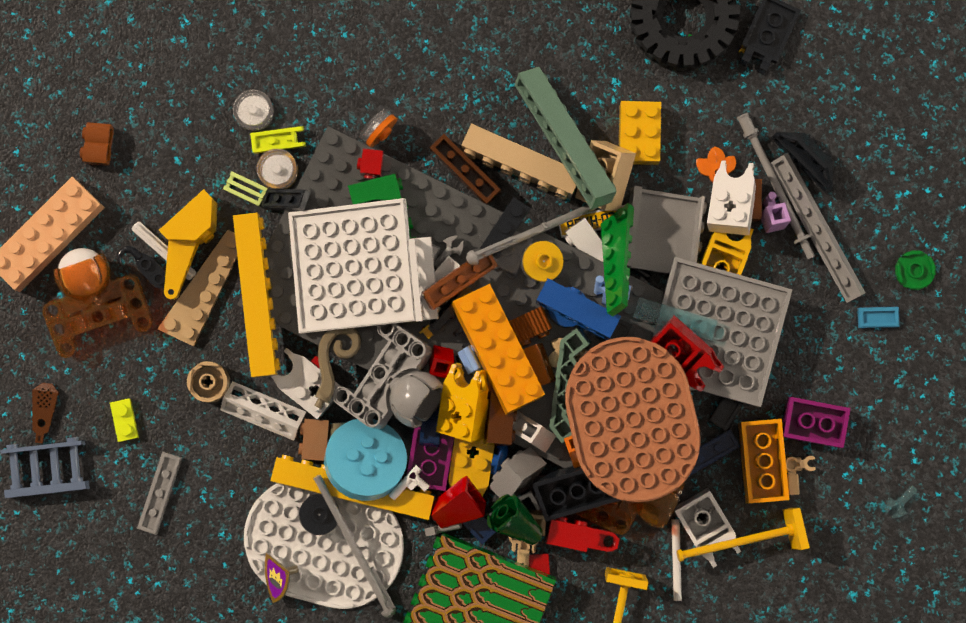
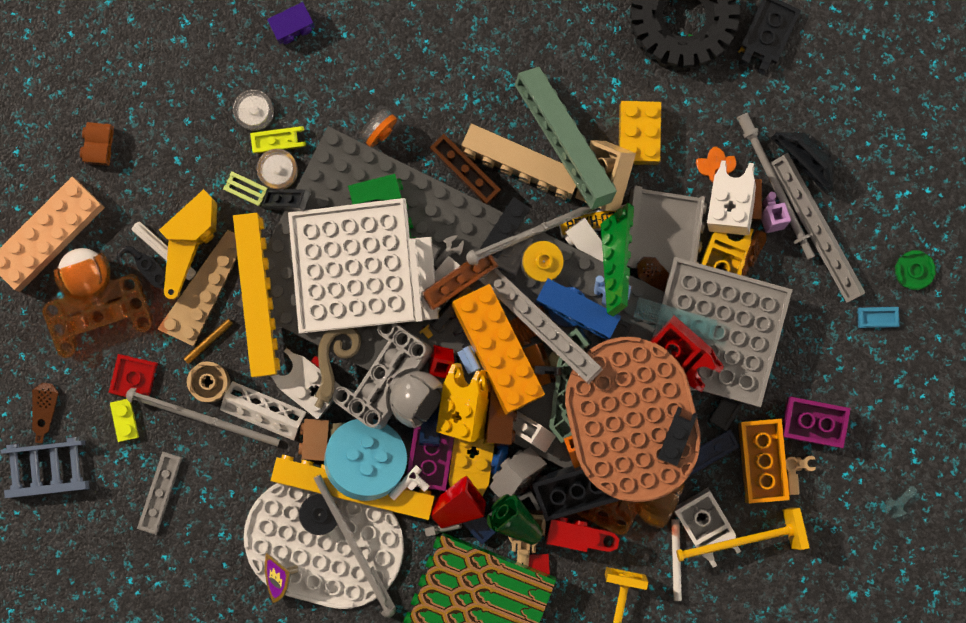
red brick [357,148,384,180] -> none
none -> red tile [108,354,158,397]
none -> light grey bar [126,388,280,447]
none -> pearl gold bar [183,318,233,364]
none -> dark purple brick [267,2,315,45]
none -> light grey plate [479,268,603,385]
none -> black tile [534,365,563,376]
none -> reddish brown piece [637,257,669,292]
none -> black hinge [657,406,698,467]
none -> reddish brown piece [742,231,767,276]

